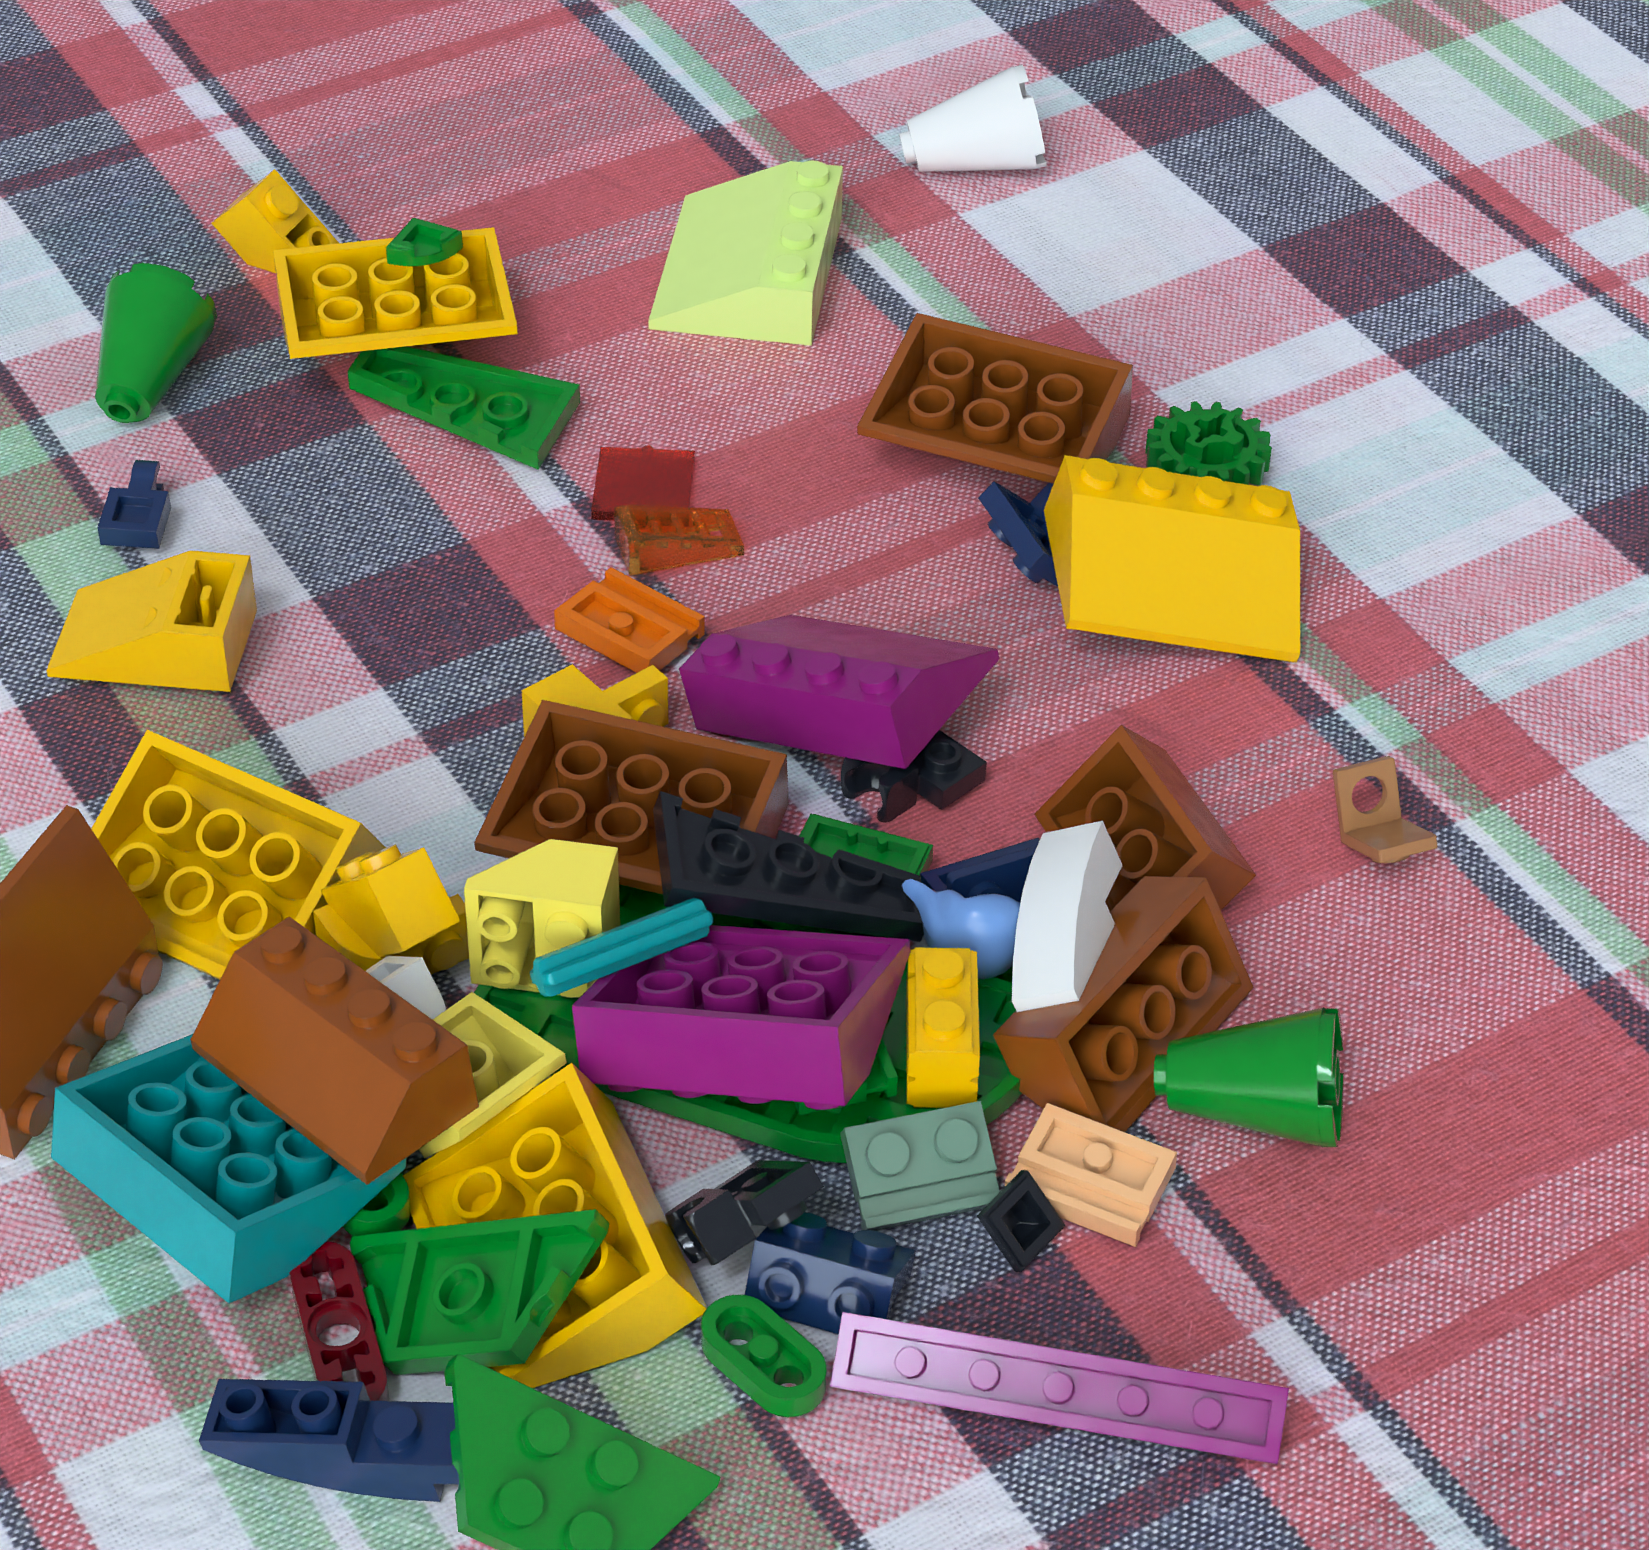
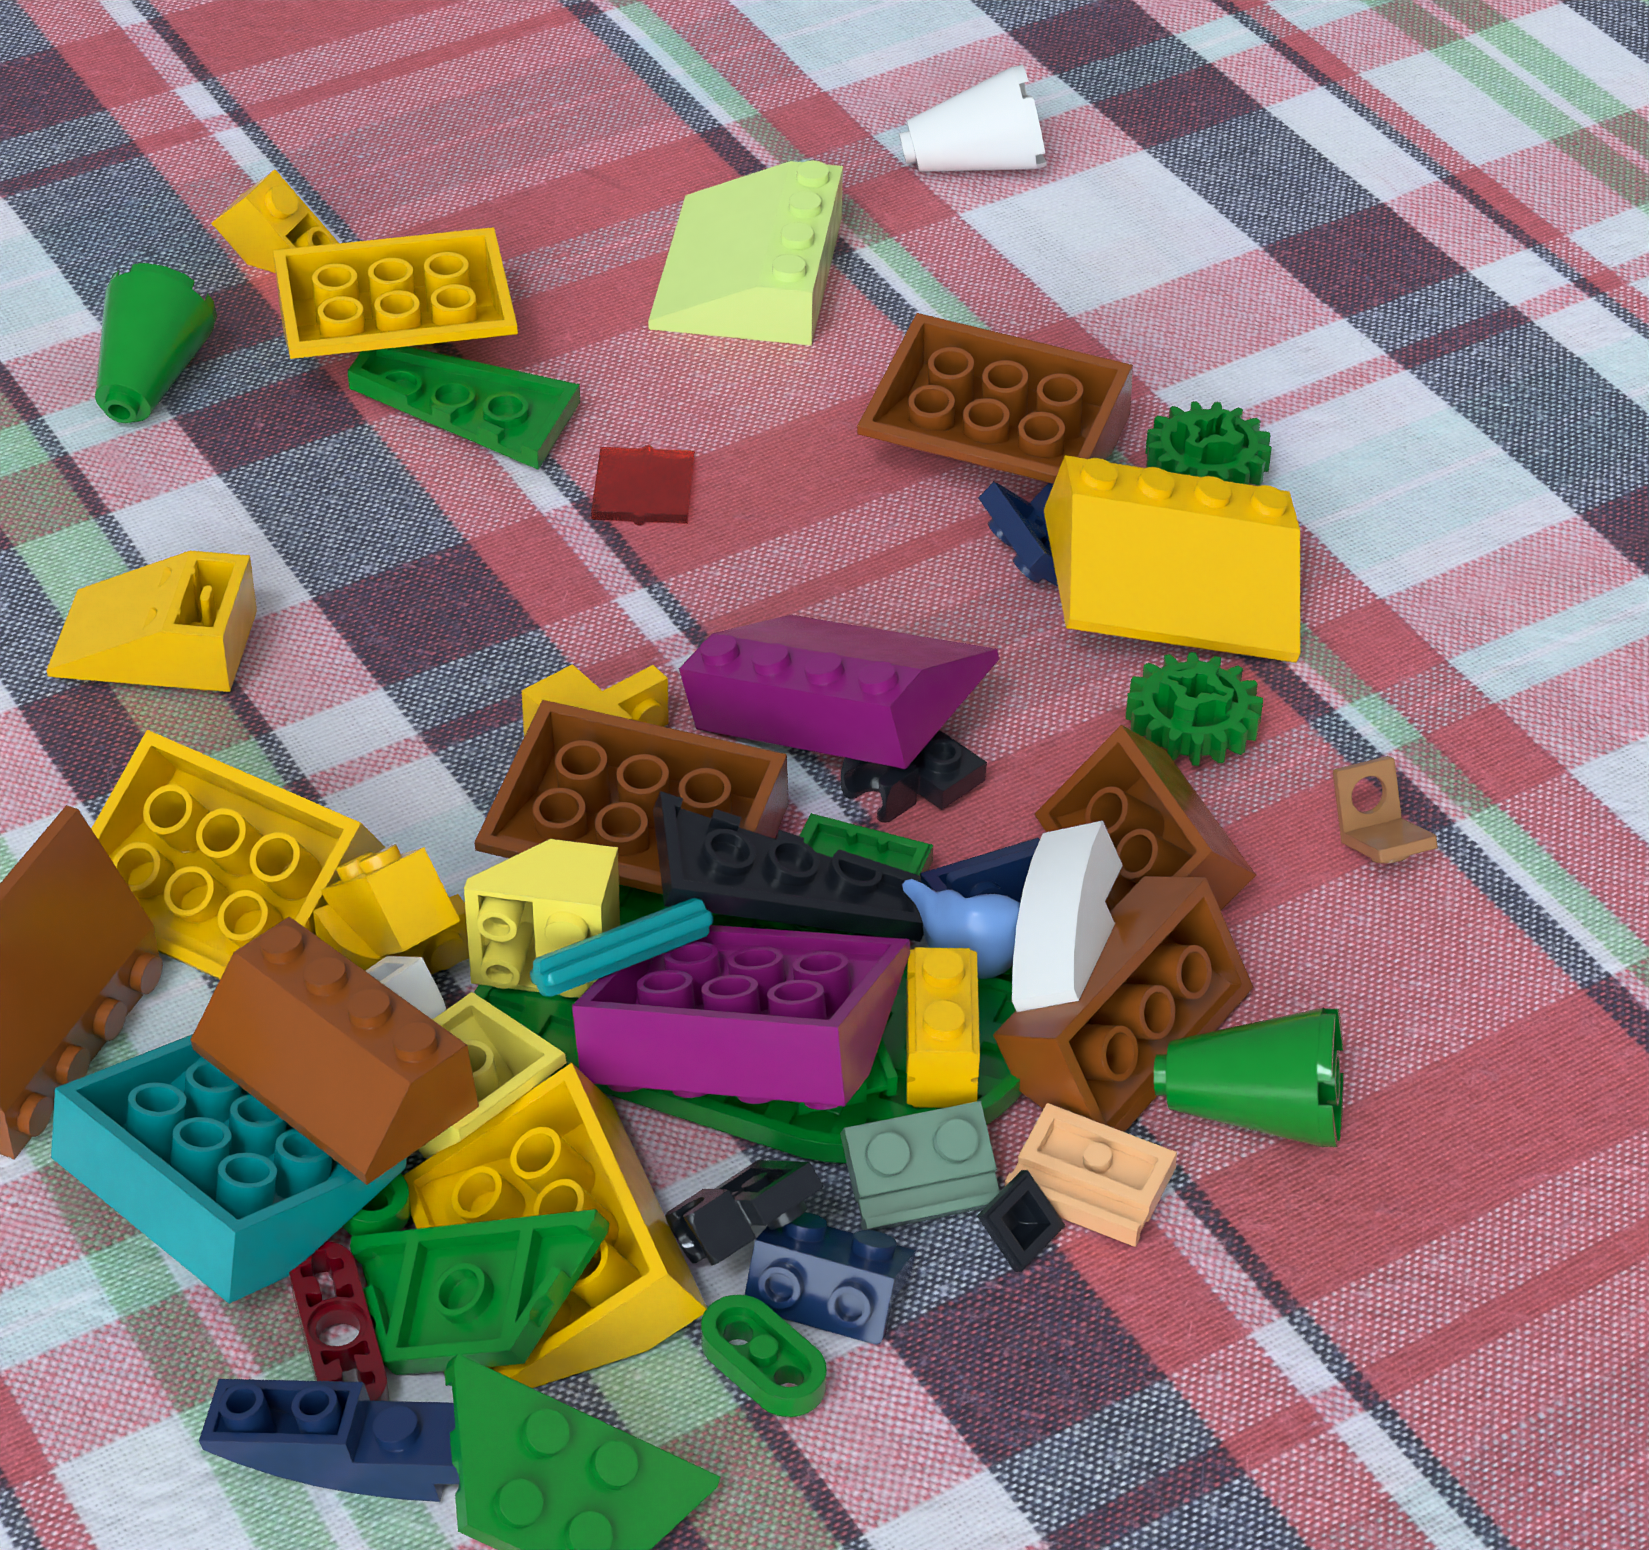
dark blue plate [97,460,171,549] -> none
green tile [386,218,463,266] -> none
orange plate [554,567,705,673] -> none
clear orange slope [614,505,744,575] -> none
plate [830,1312,1289,1465] -> none
none -> green gear [1125,652,1263,766]

